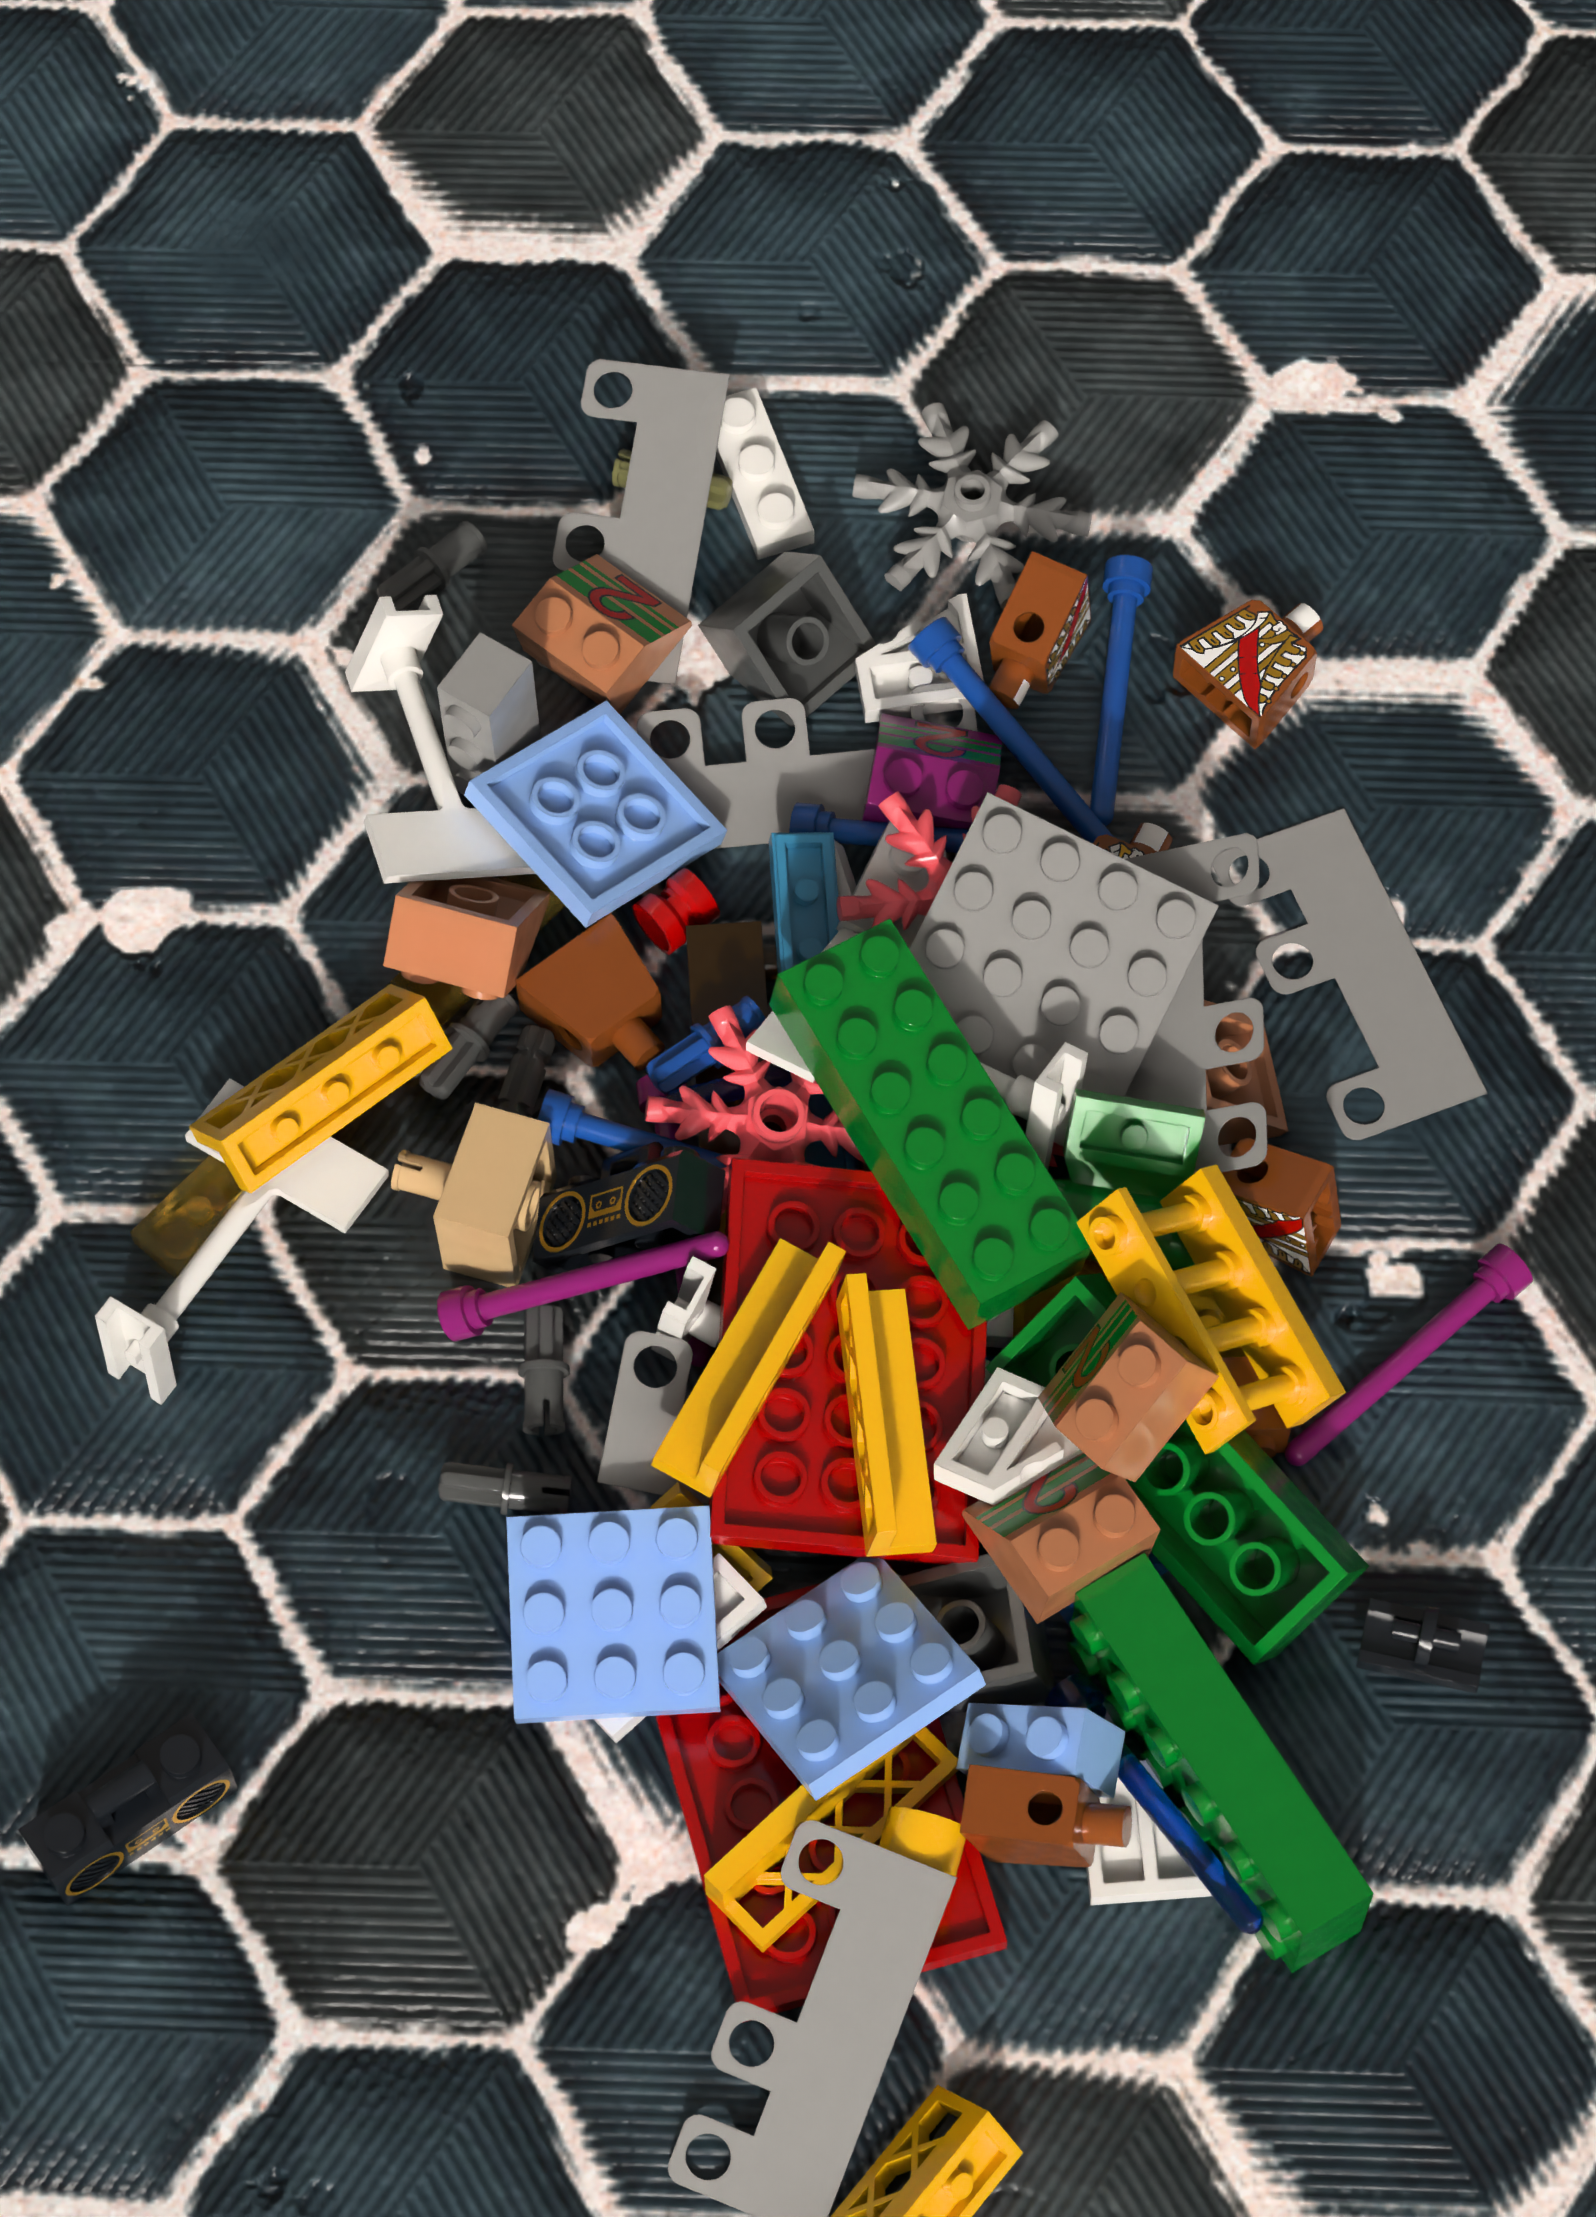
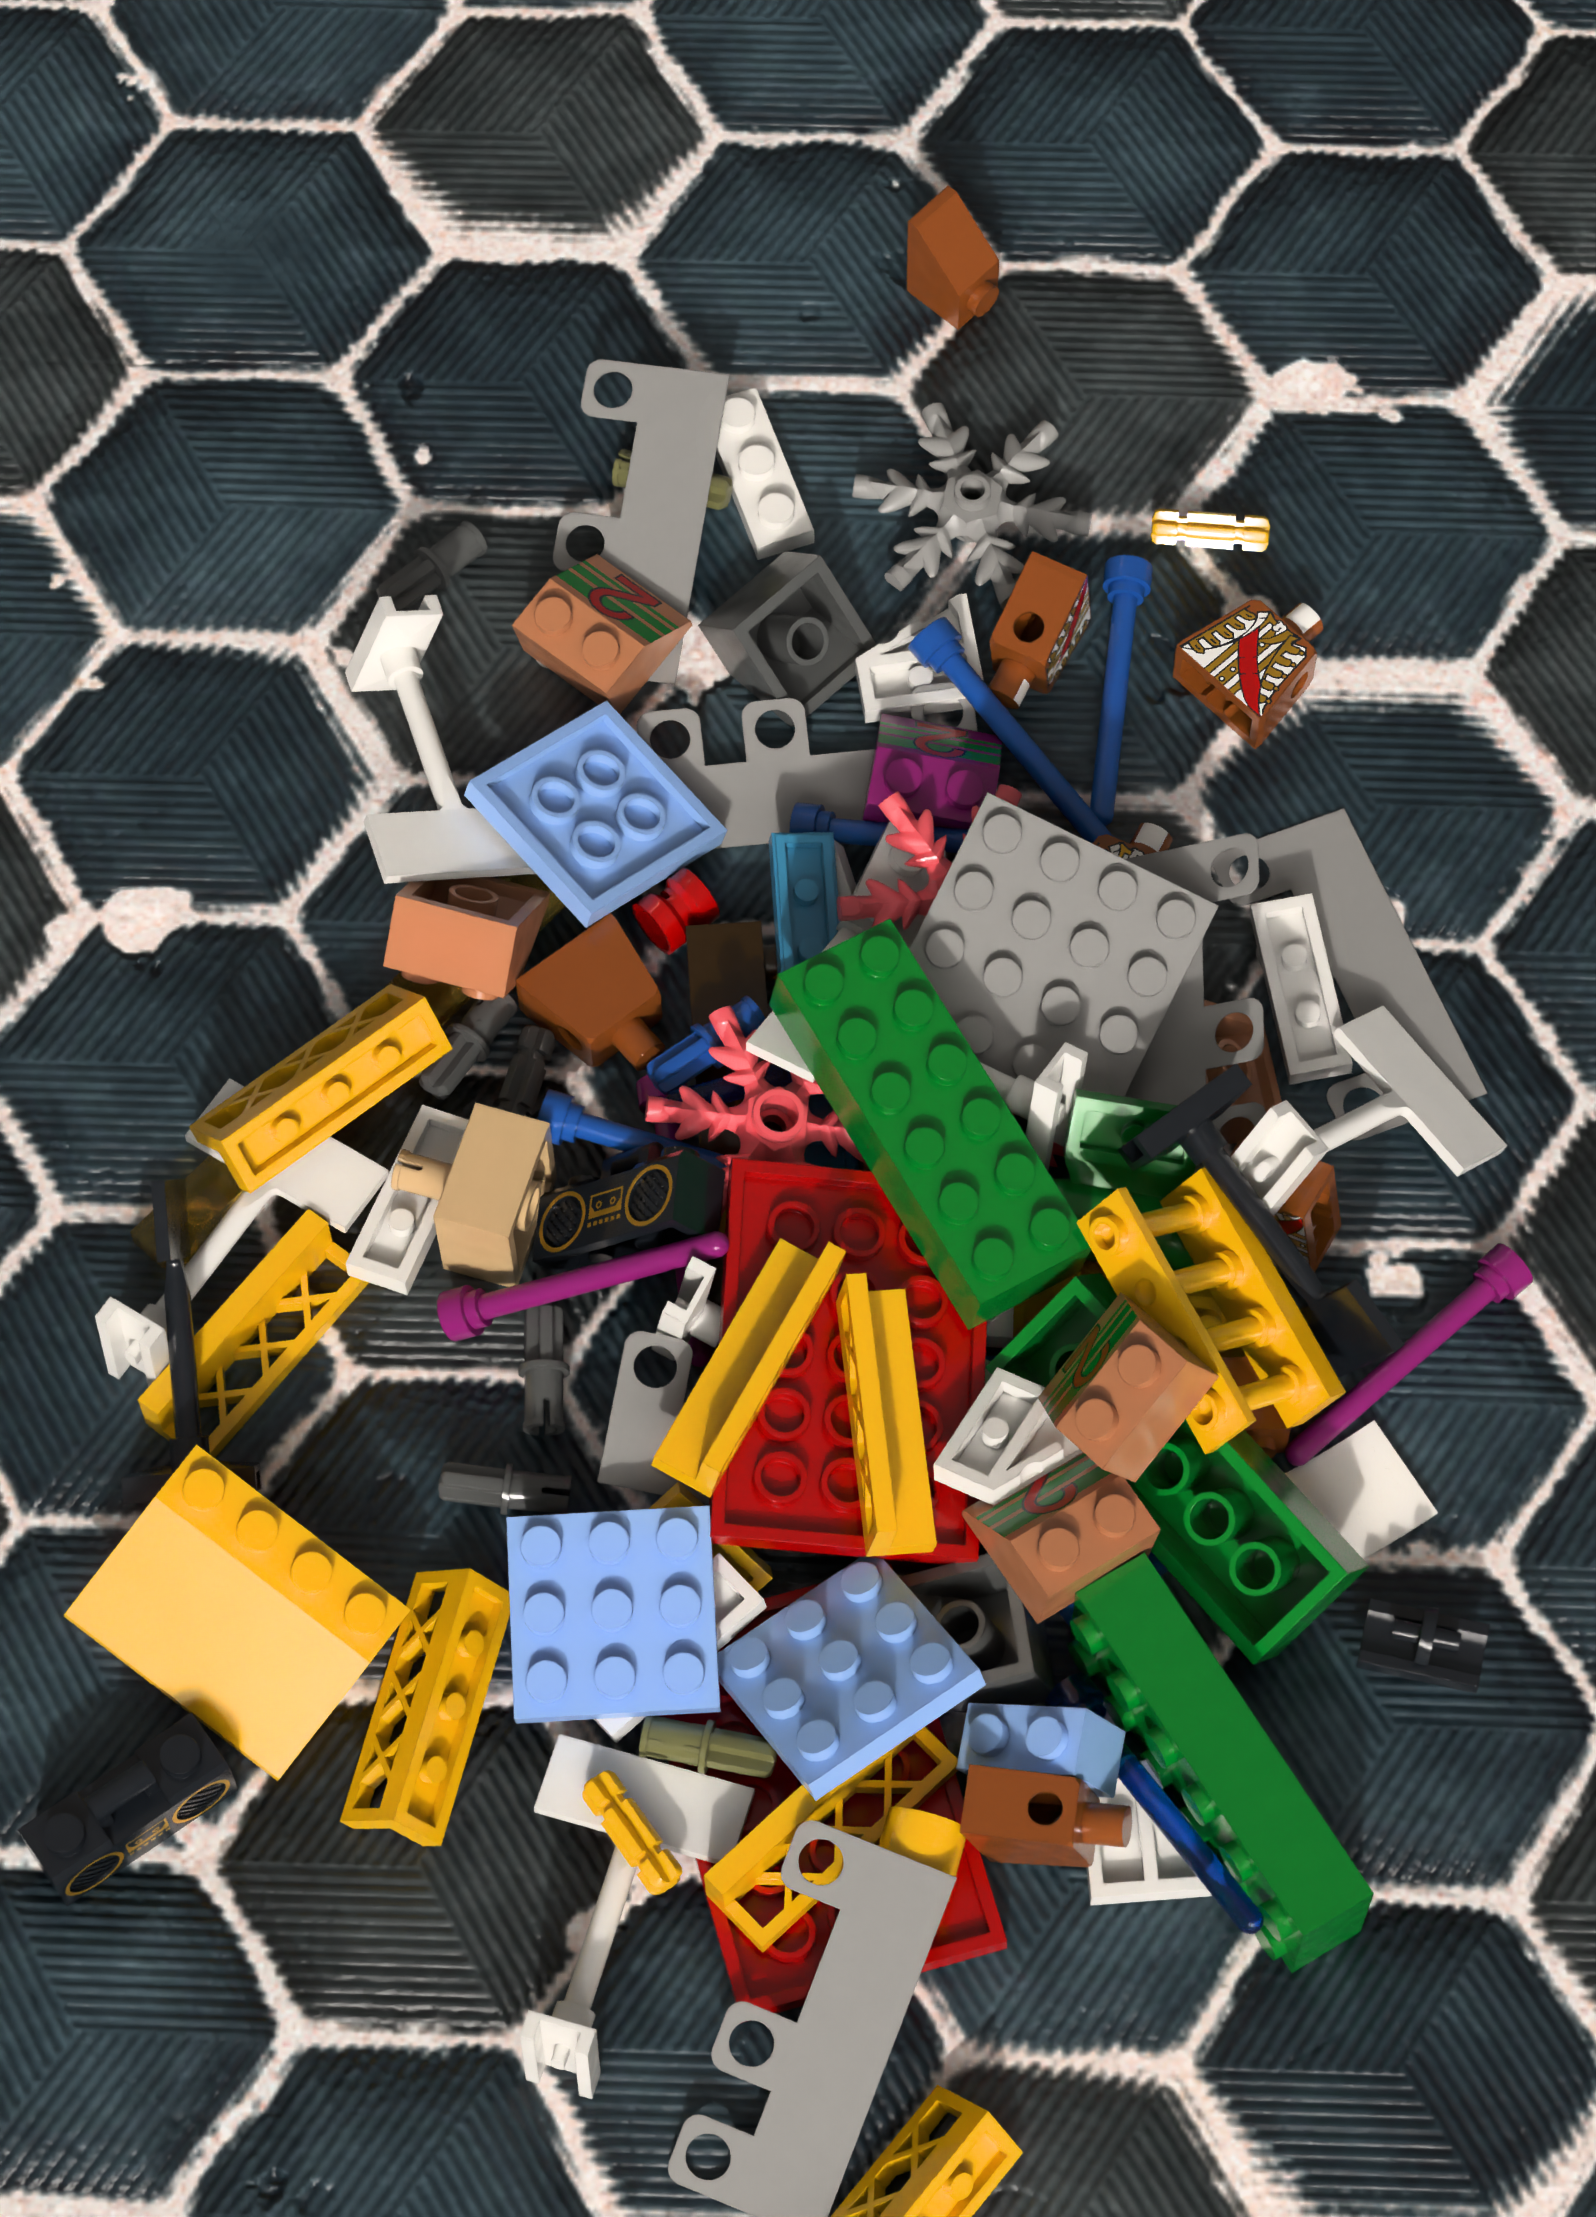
light grey brick [437,632,541,795] -> none
none -> yellow slope [64,1444,411,1781]
none -> black piece [121,1179,262,1504]
none -> yellow fence [137,1208,369,1458]
none -> yellow fence [340,1568,510,1846]
none -> white plate [345,1105,469,1295]
none -> white piece [520,1734,755,2099]
none -> yellow axle [582,1770,682,1895]
none -> olive axle [639,1716,778,1779]
none -> dark orange slope [907,186,999,330]
none -> black piece [1117,1063,1405,1378]
none -> axle [1151,508,1270,552]
none -> white piece [1231,1006,1507,1216]
none -> white plate [1250,893,1353,1085]
none -> white sticker [1285,1420,1438,1559]

